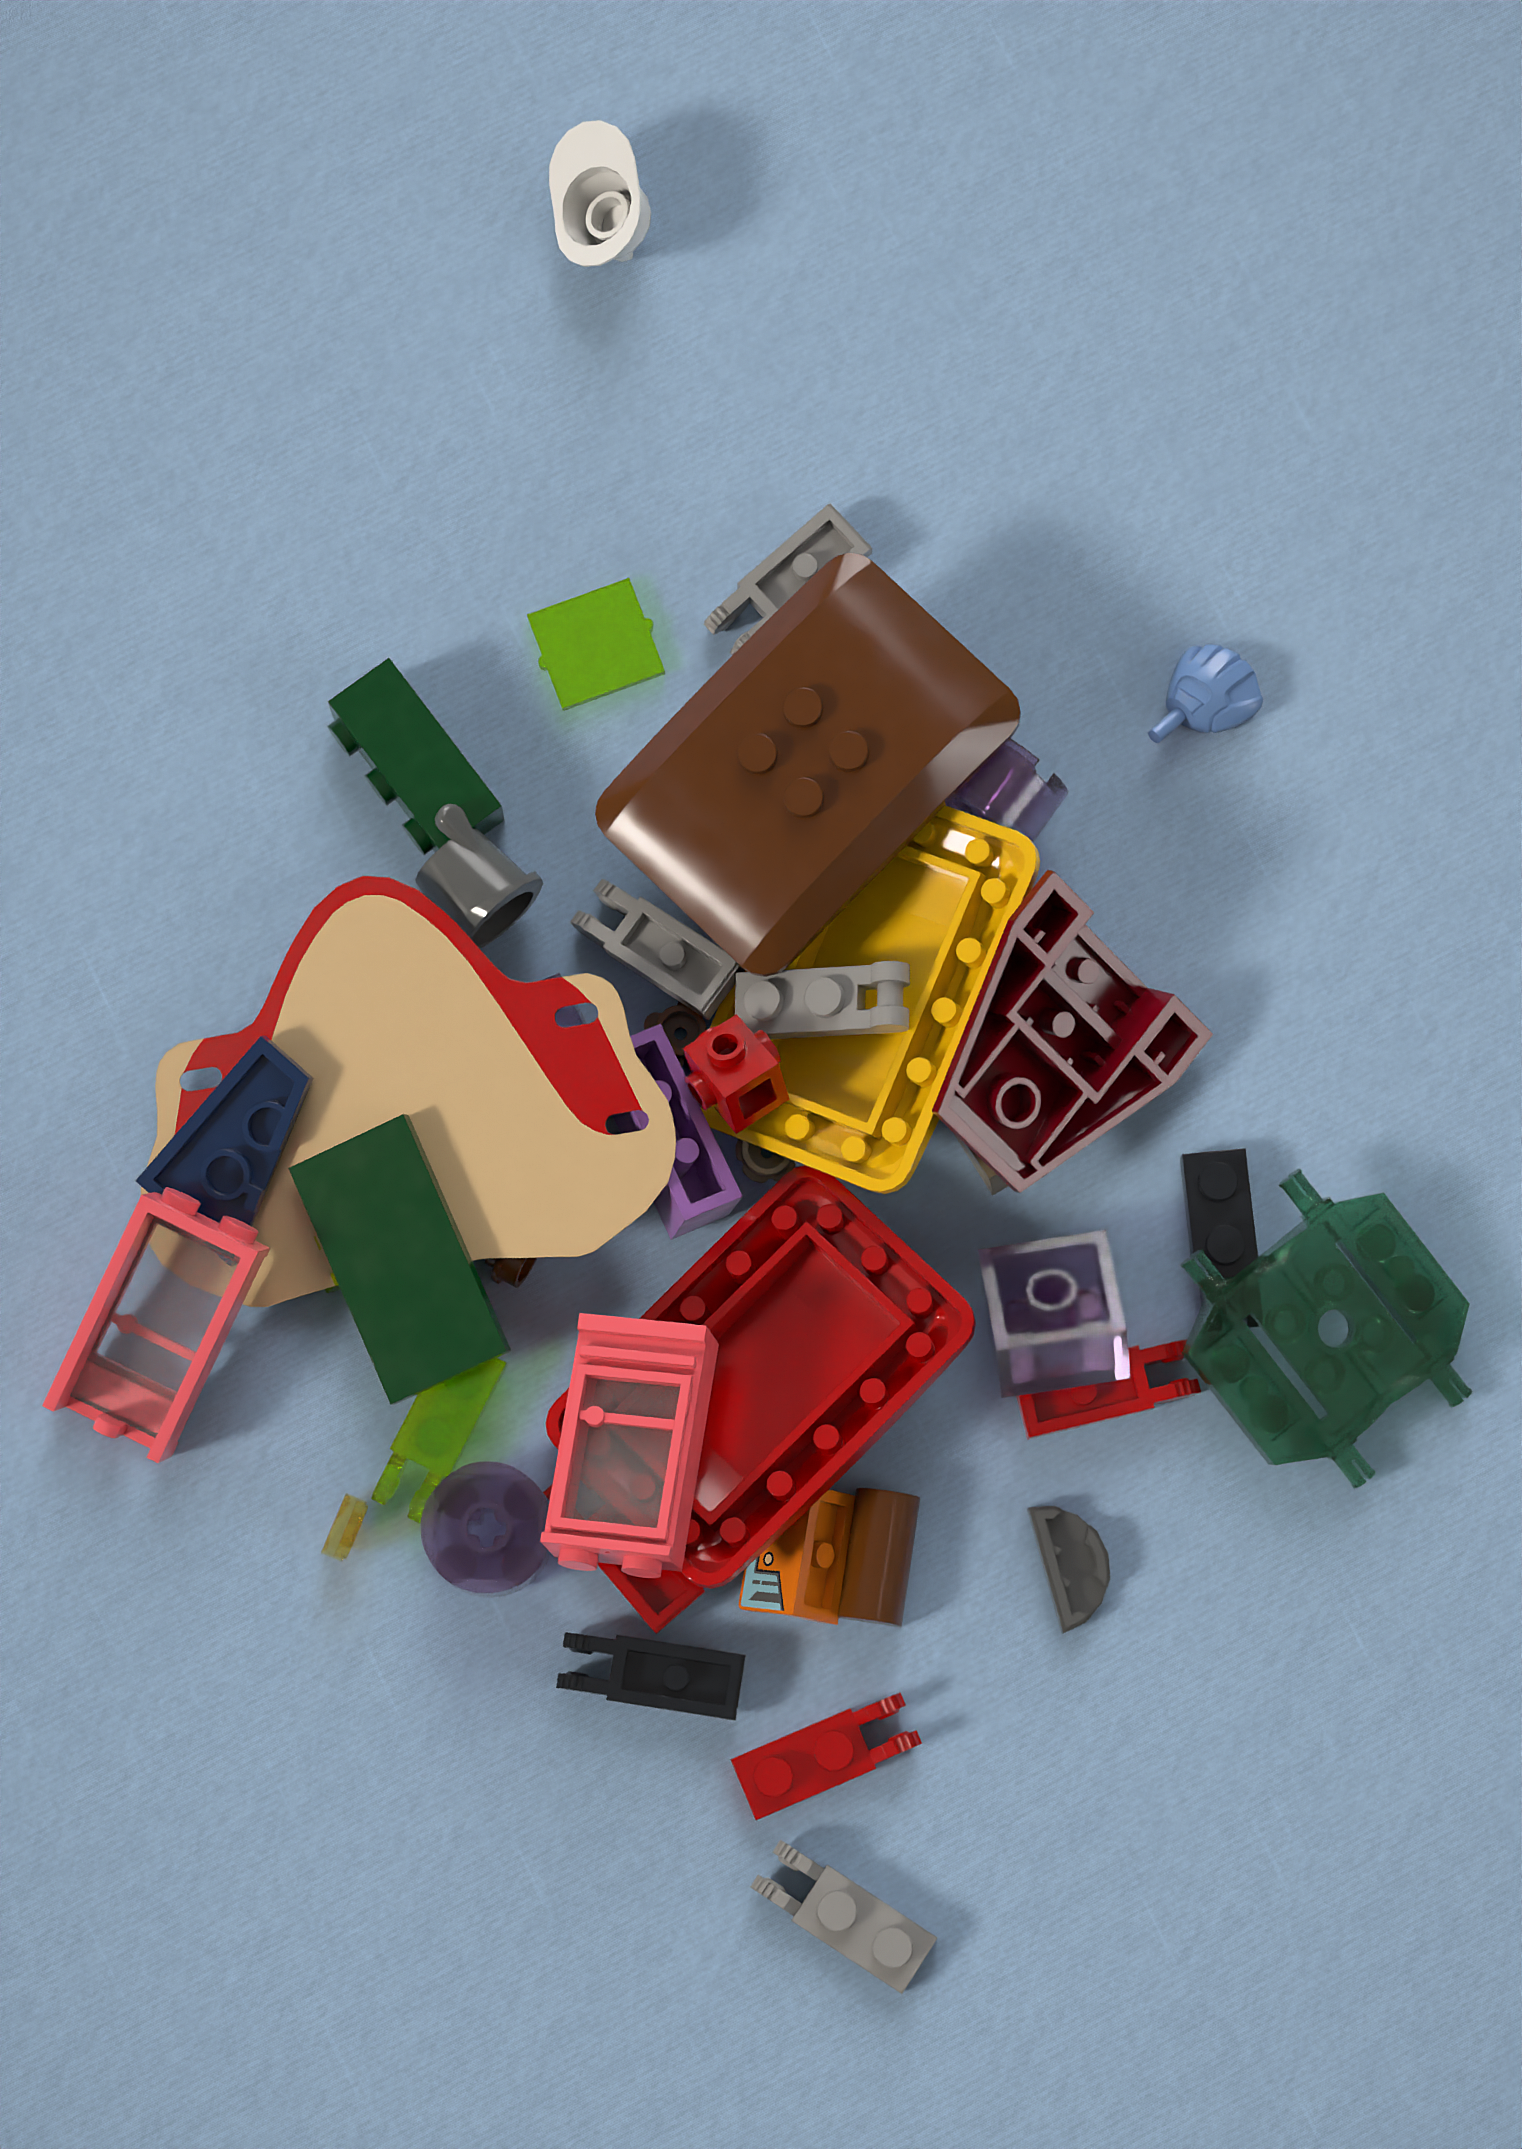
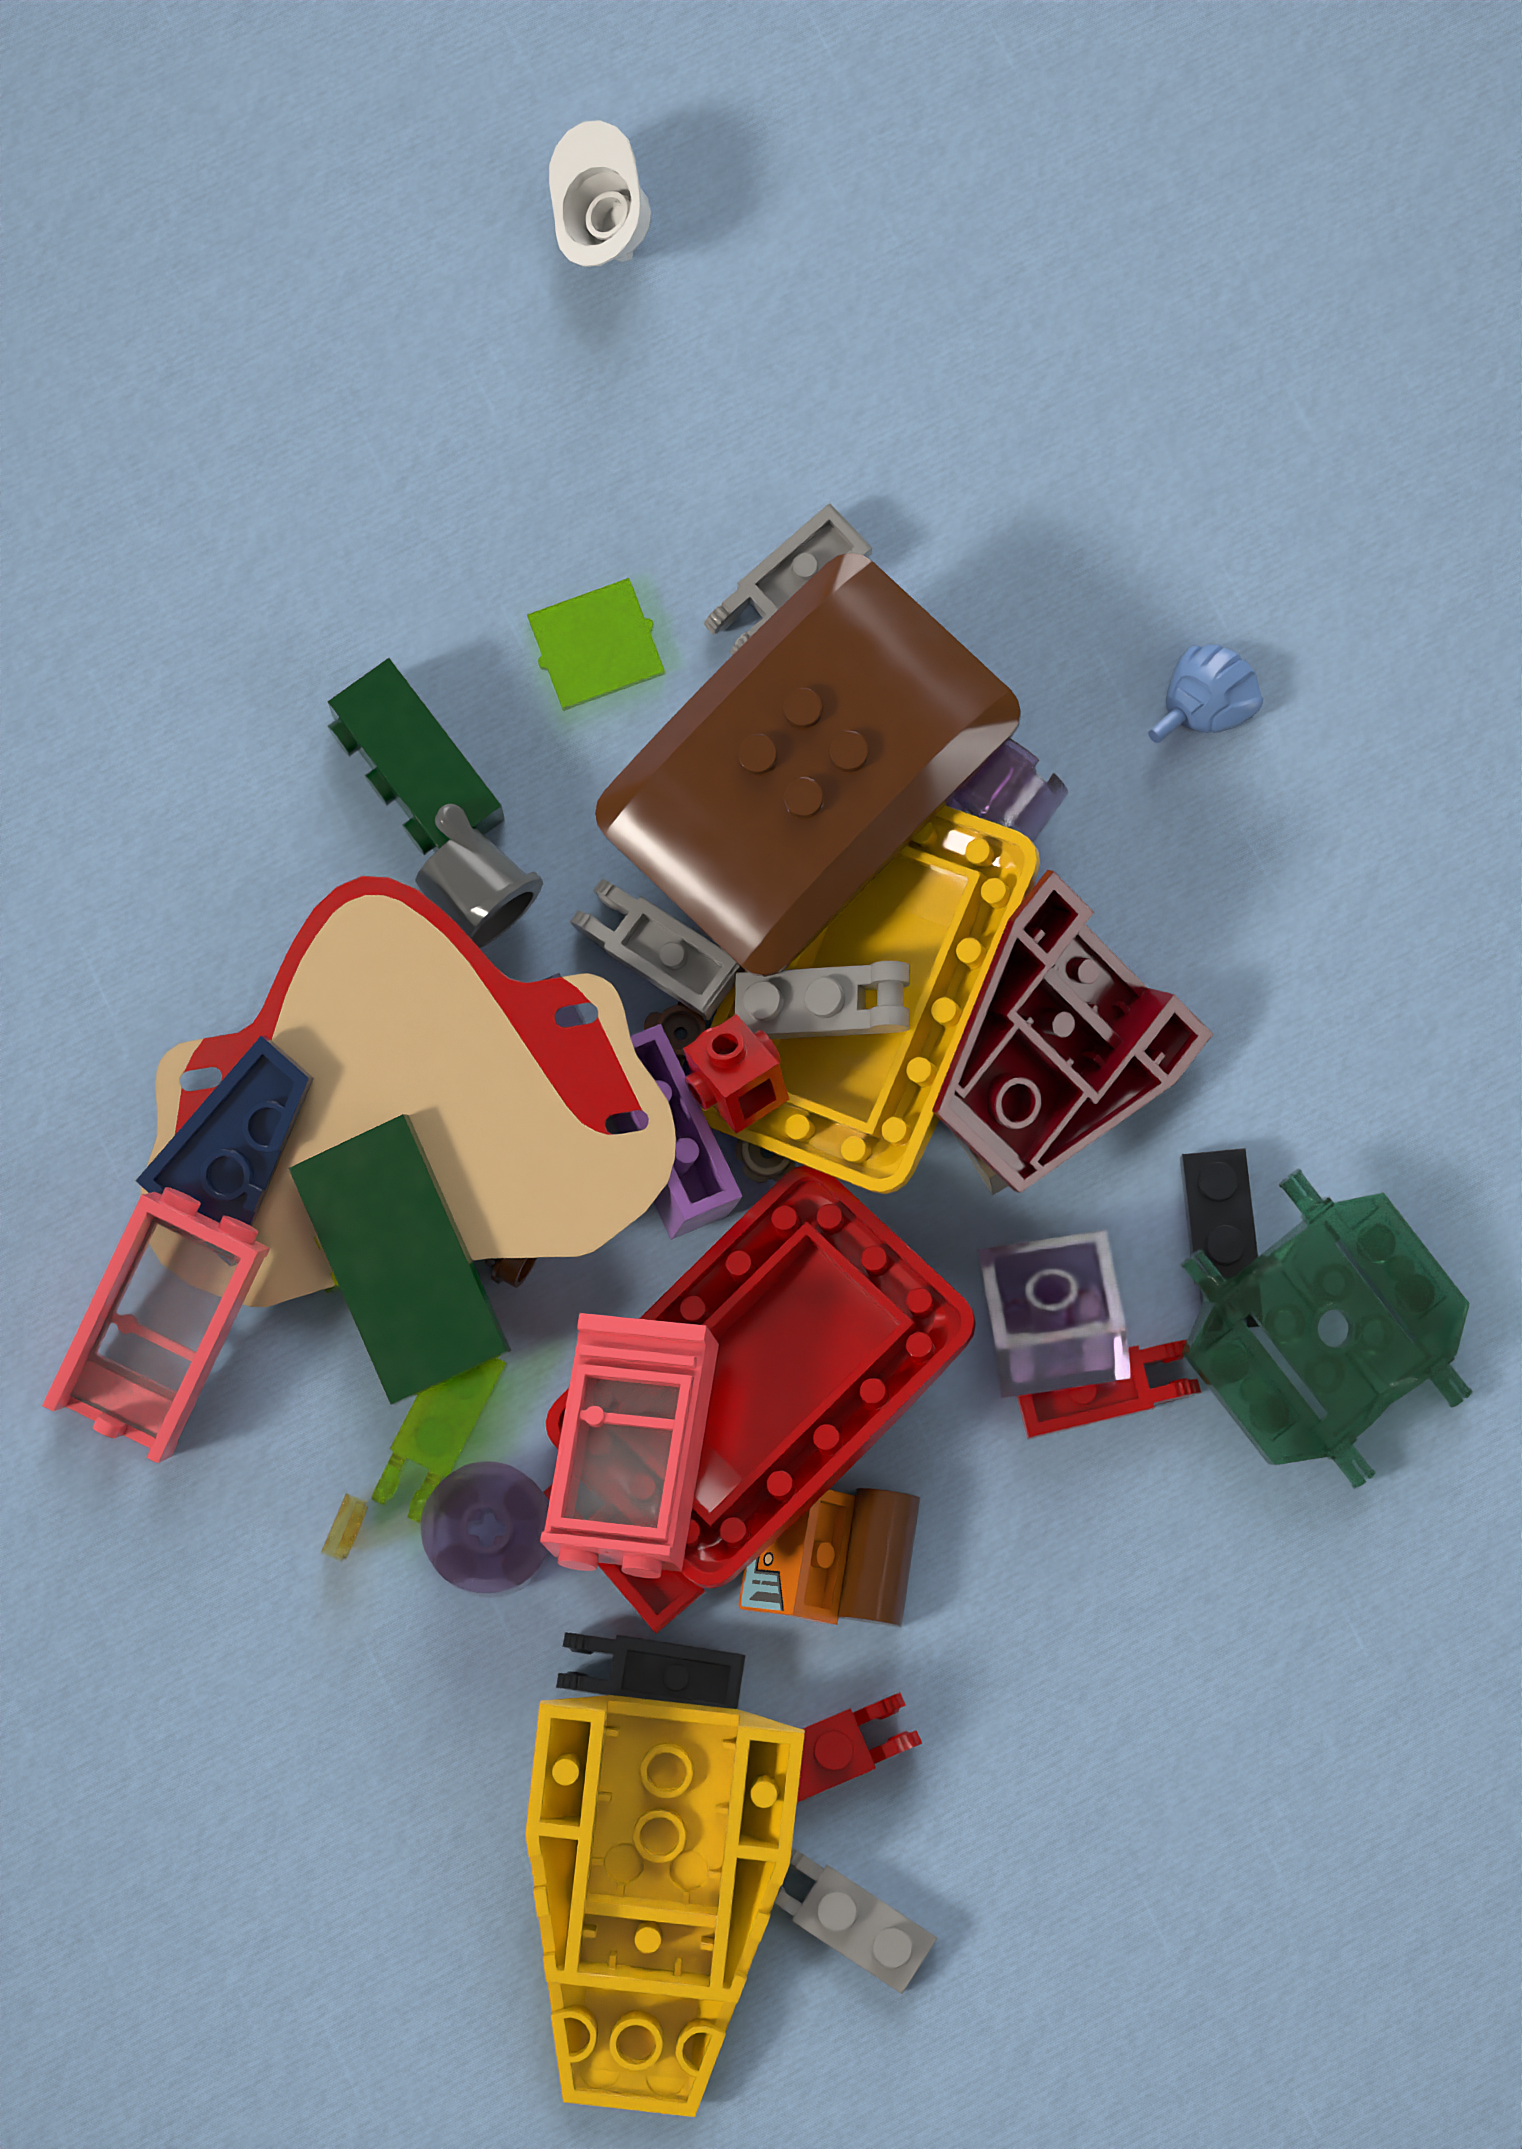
dark grey tile [1027,1506,1110,1634] -> none
none -> yellow wedge [525,1695,805,2117]

